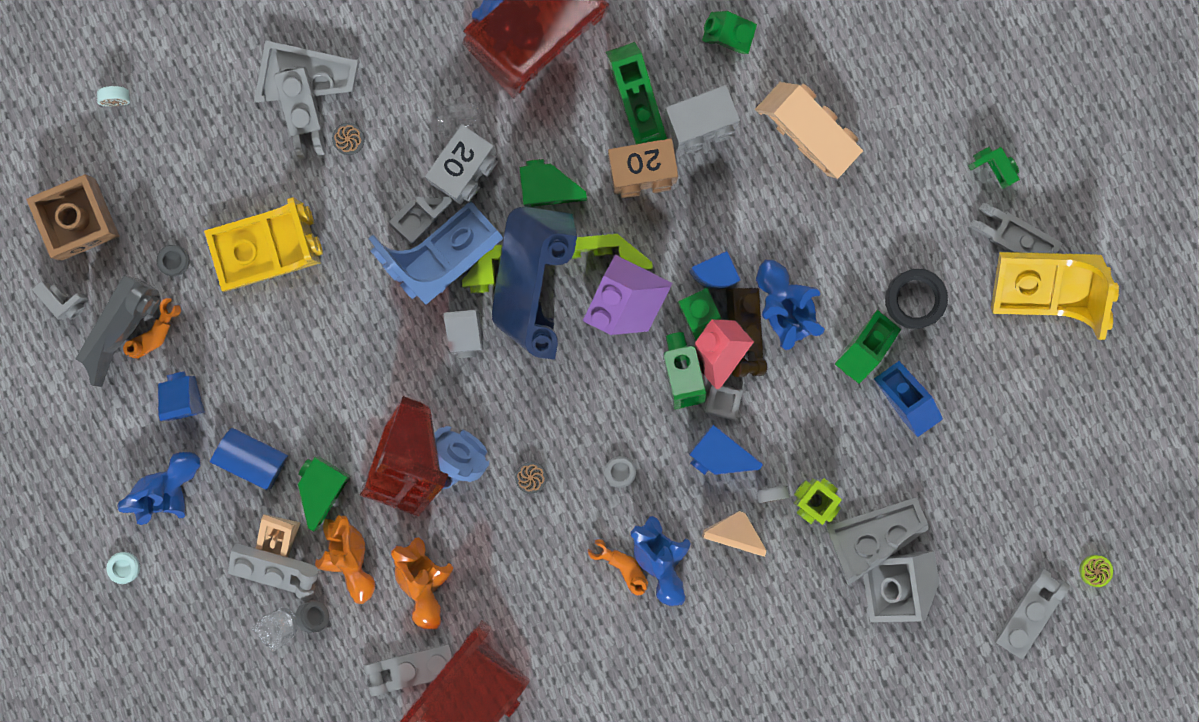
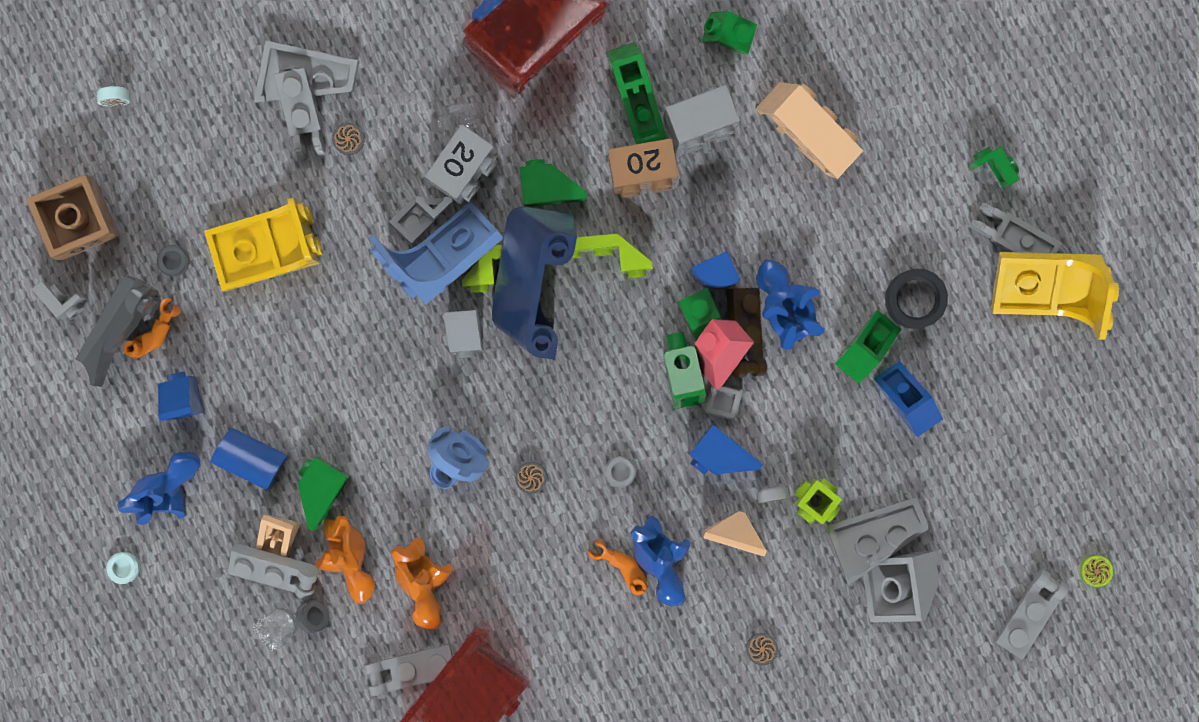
clear red windscreen [359,396,448,517] -> none
medium lavender slope [583,255,673,335] -> none
none -> tile [746,633,778,666]

